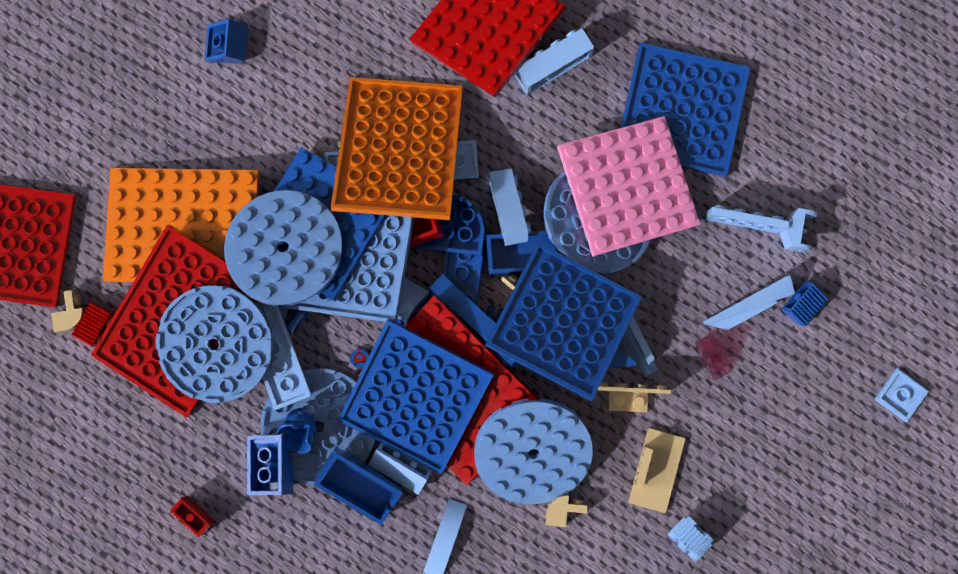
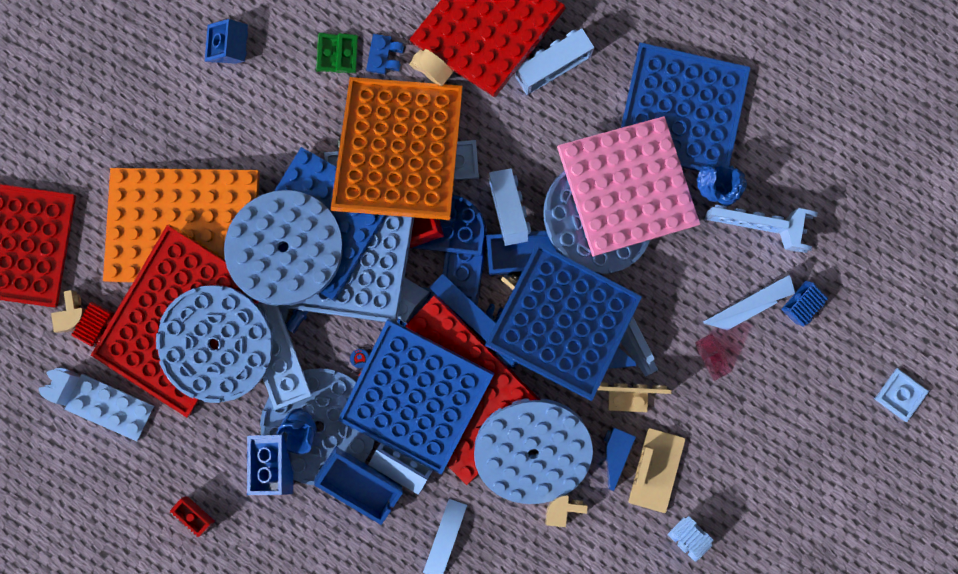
none -> light blue hinge [39,368,154,441]
none -> green slope [316,33,358,73]
none -> blue plate [366,34,404,75]
none -> tan brick [409,49,454,86]
none -> blue slope [604,427,636,491]
none -> blue hair [697,162,747,206]

